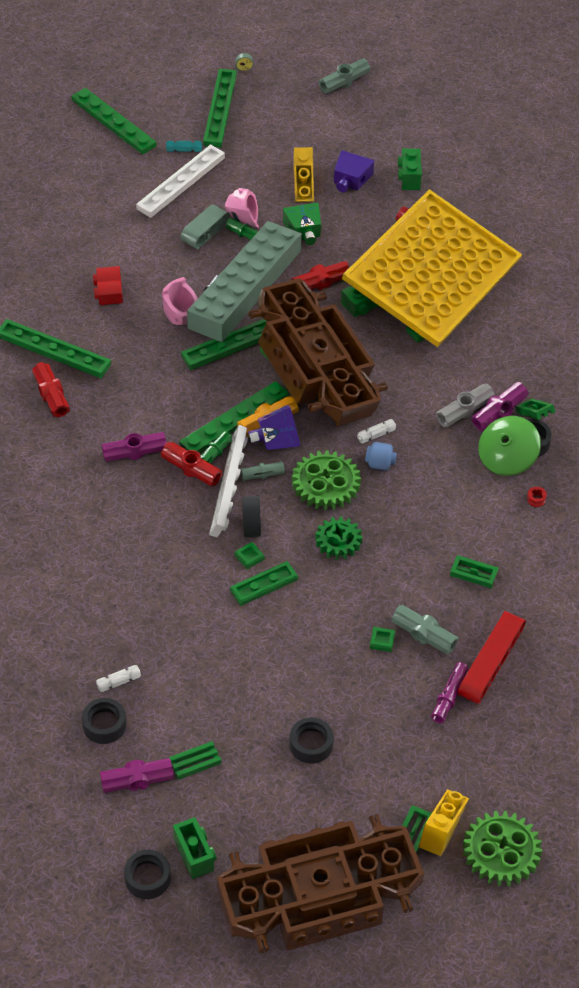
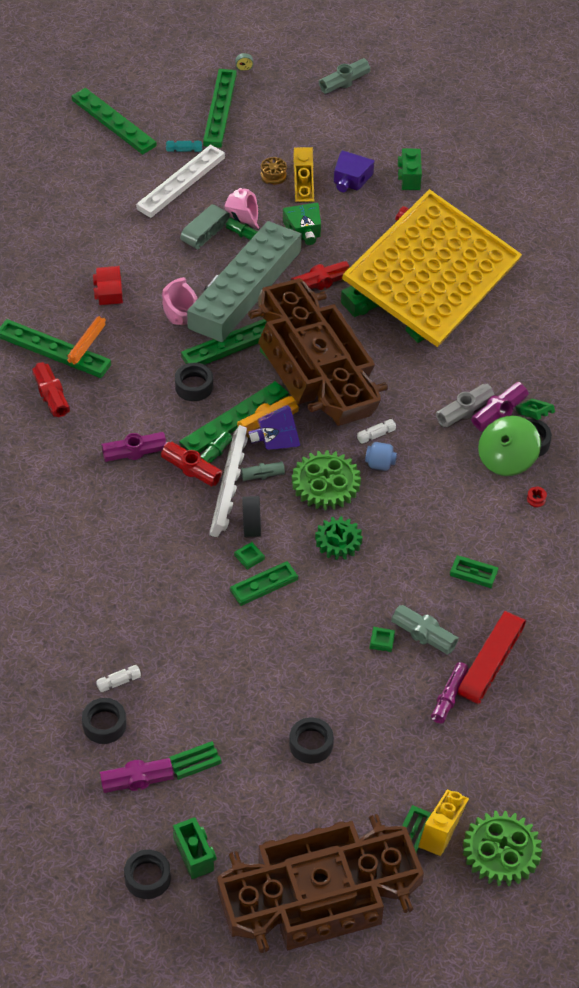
none -> orange axle [67,316,106,364]
none -> black tyre [175,363,213,402]
none -> pearl gold wheel [261,157,287,185]

